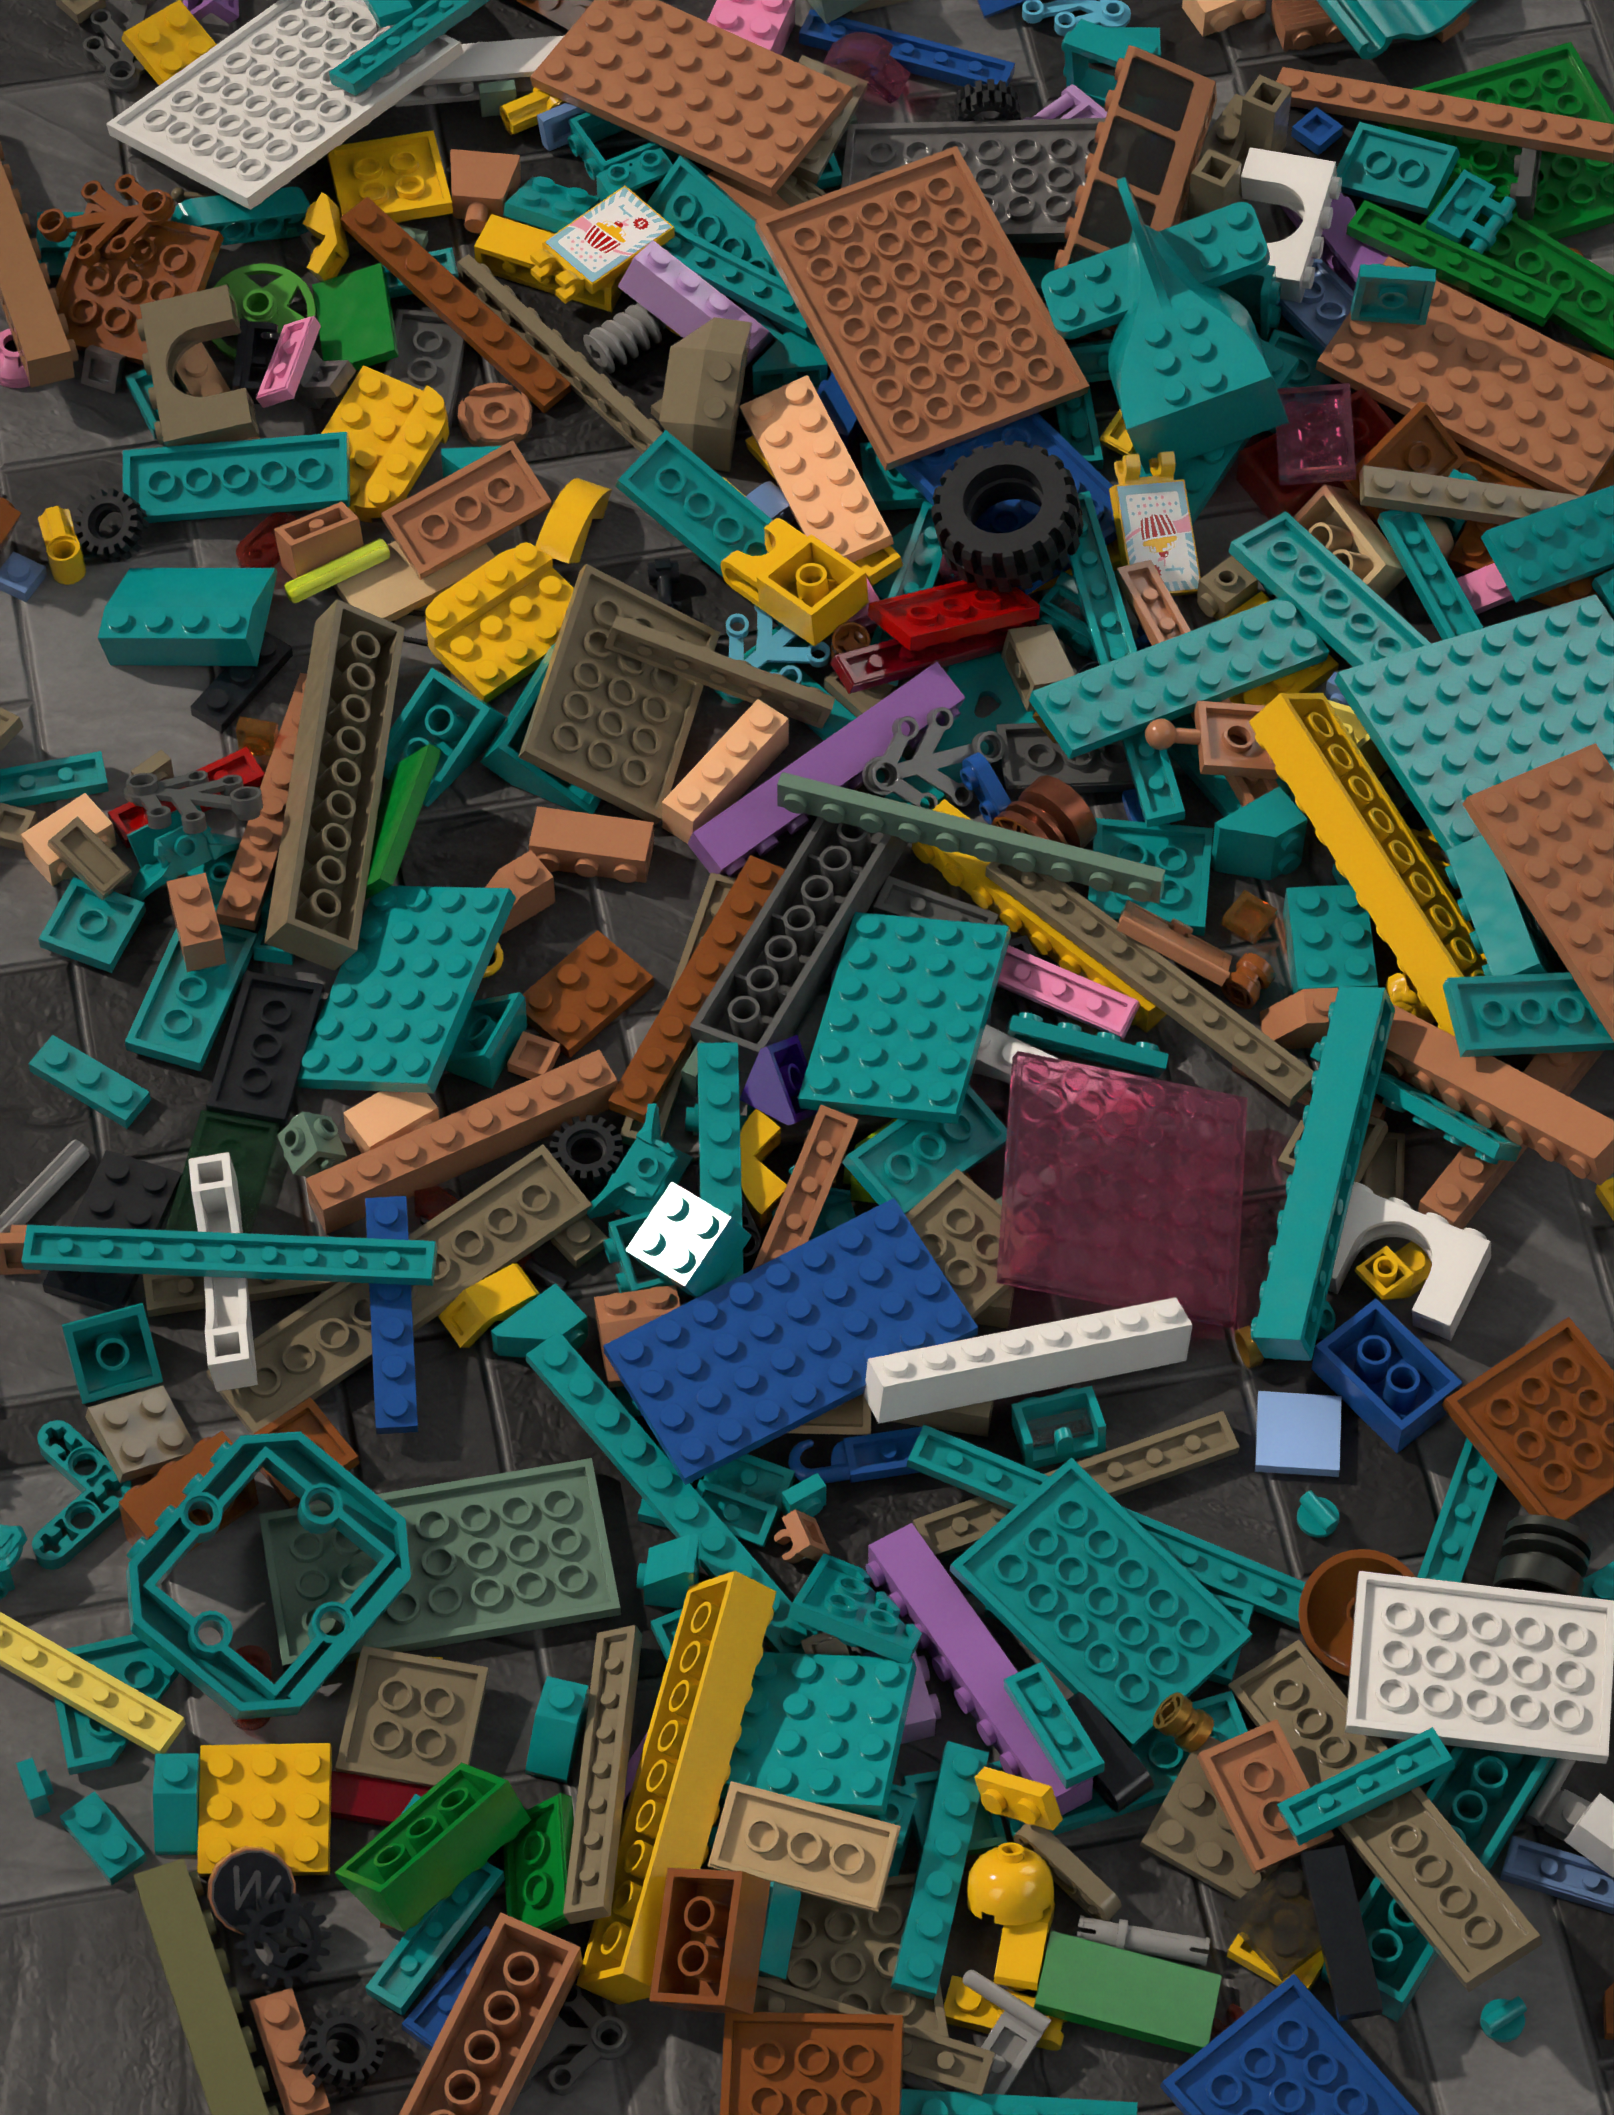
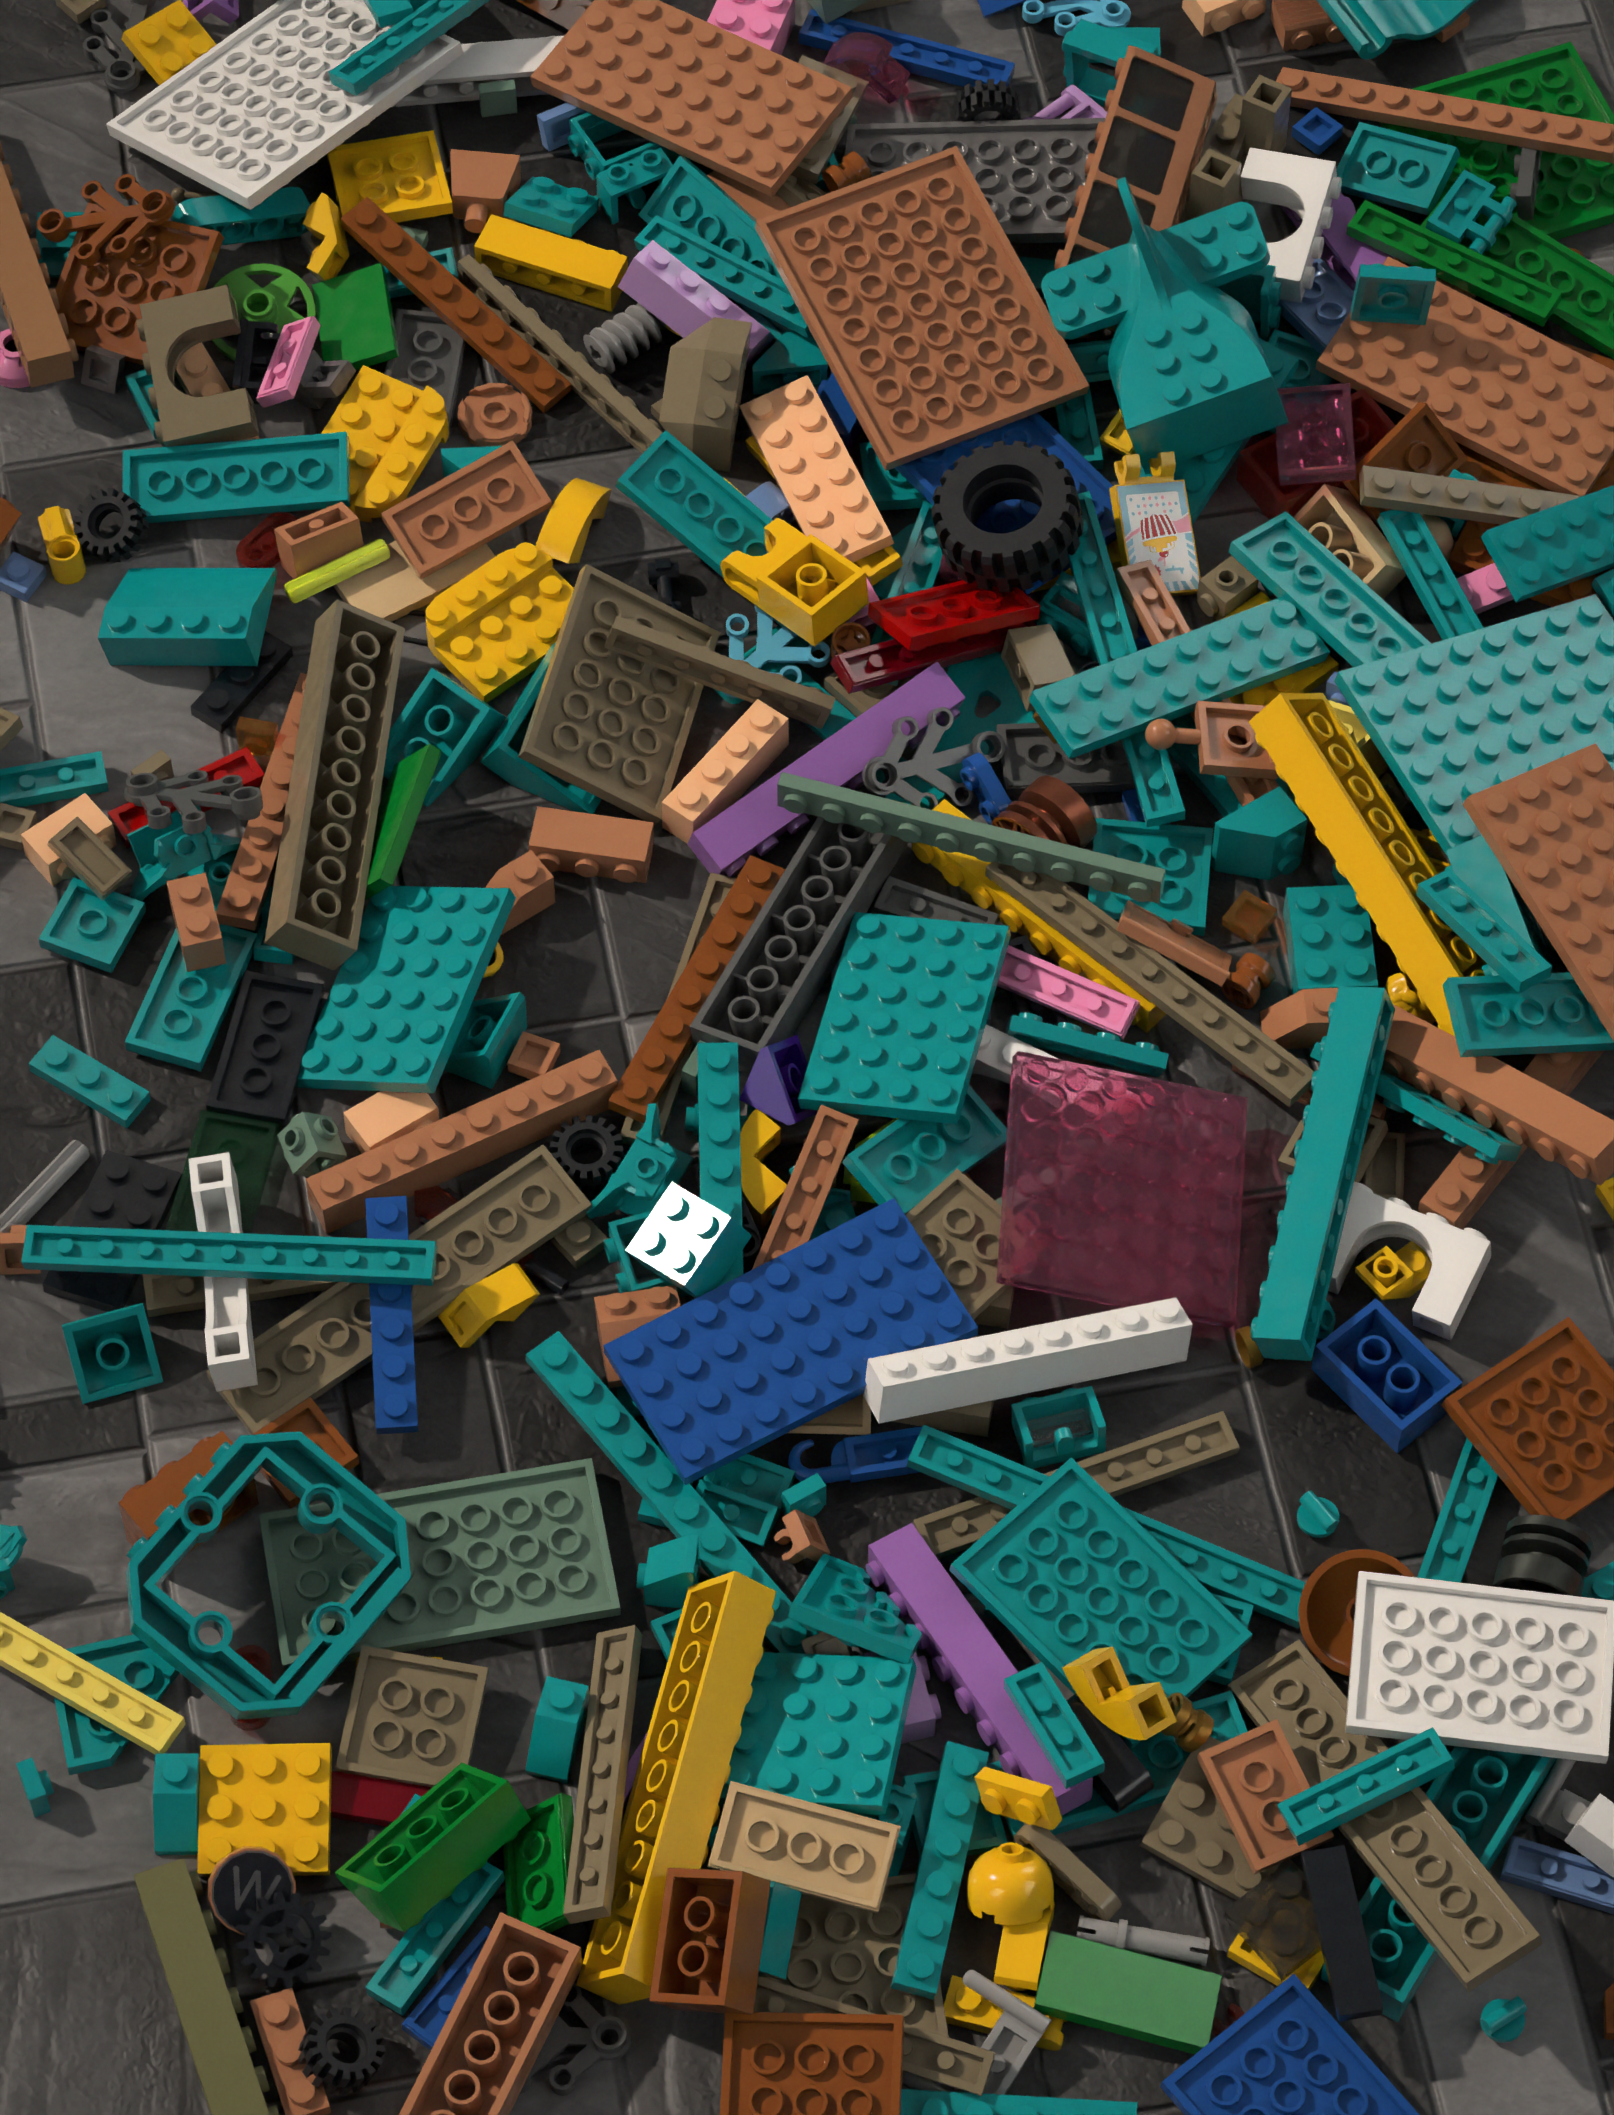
teal beam [32,1420,132,1570] -> none
teal plate [59,1791,147,1886] -> none
dark tan plate [85,1385,195,1483] -> none
teal slope [491,1283,588,1357] -> none
yellow piece [499,87,567,135] -> none
dark orange plate [523,930,654,1059] -> none
tile [530,185,675,304] -> none
light blue tile [1255,1391,1342,1477] -> none
none -> dark orange wheel [821,151,872,192]
none -> yellow brick [1062,1647,1177,1740]
none -> teal plate [1416,869,1552,993]

